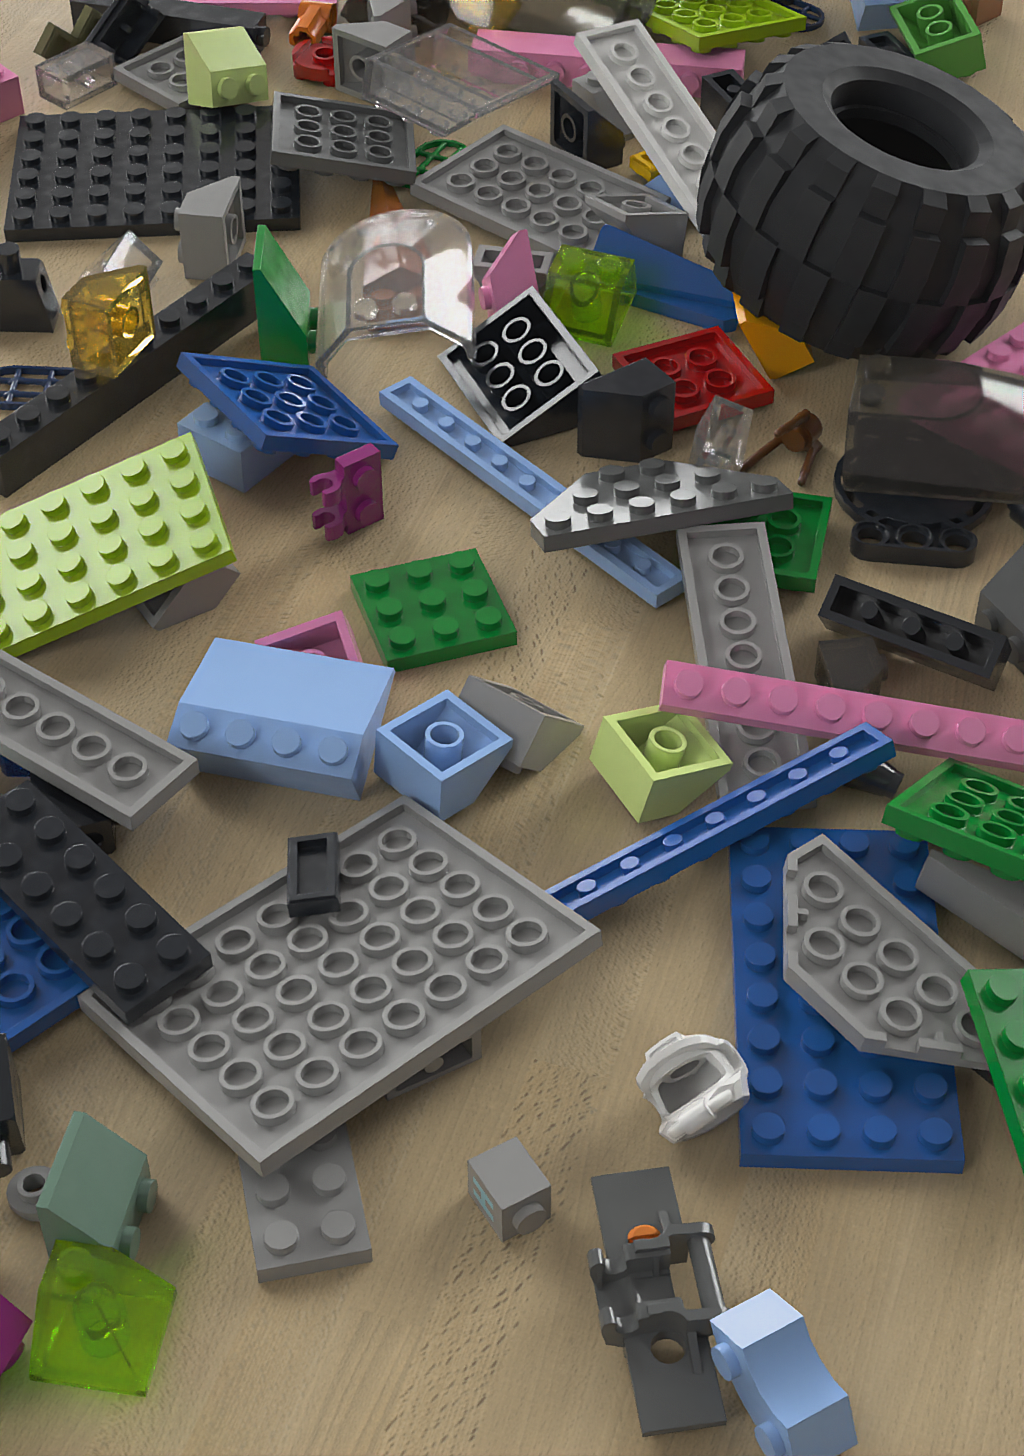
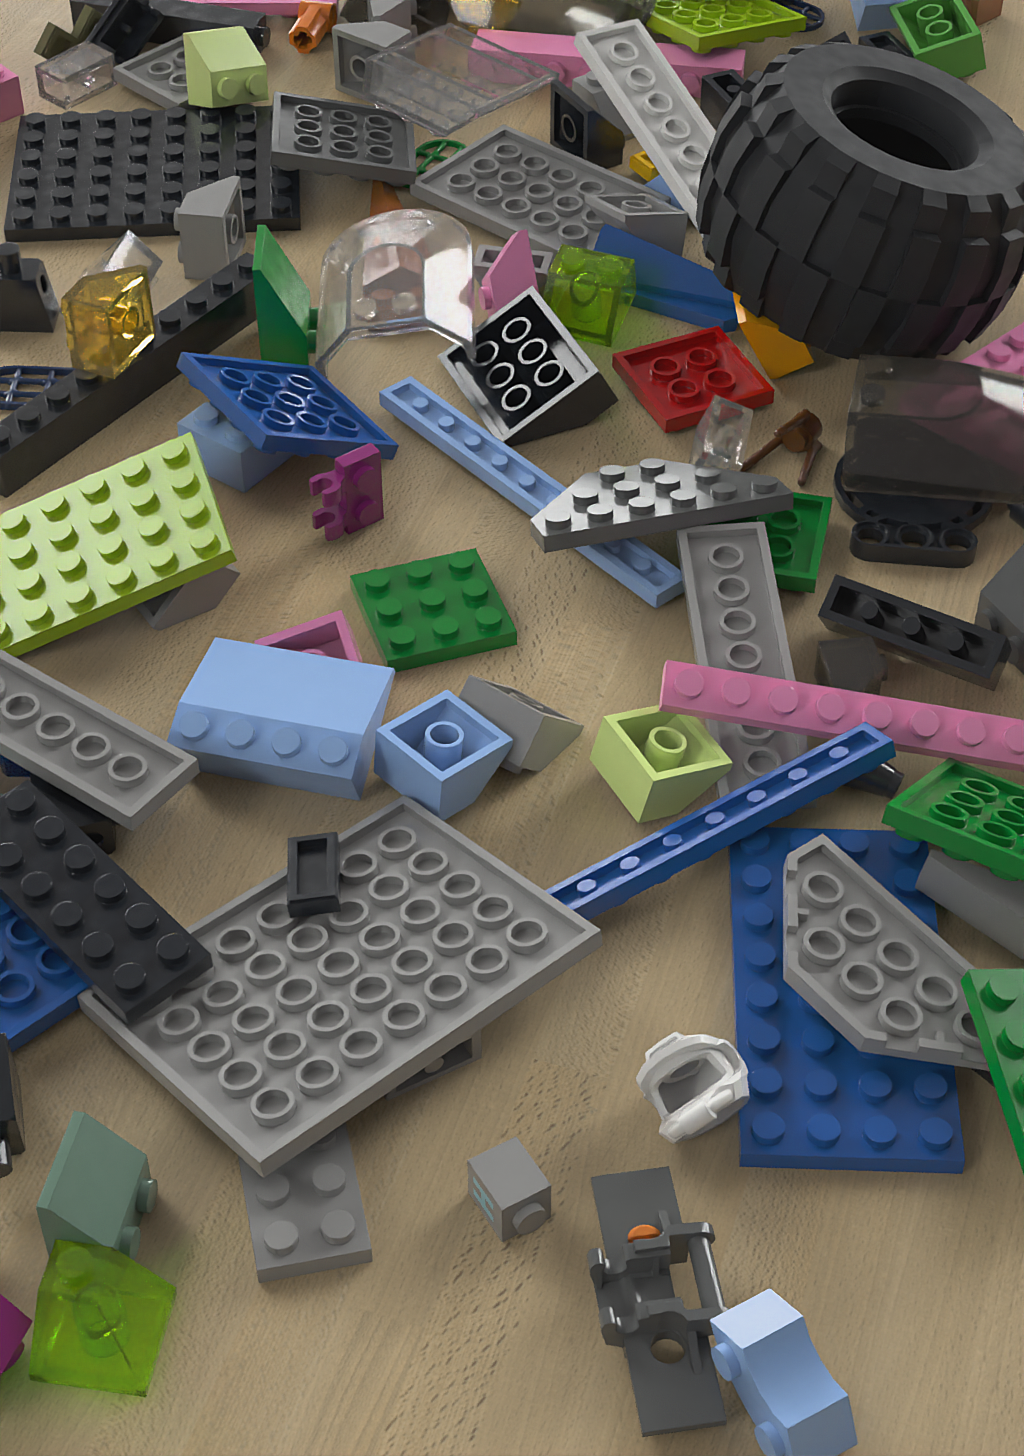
light grey plate [6,1166,51,1221] -> none
red plate [292,36,335,87] -> none
black slope [577,357,676,463] -> none

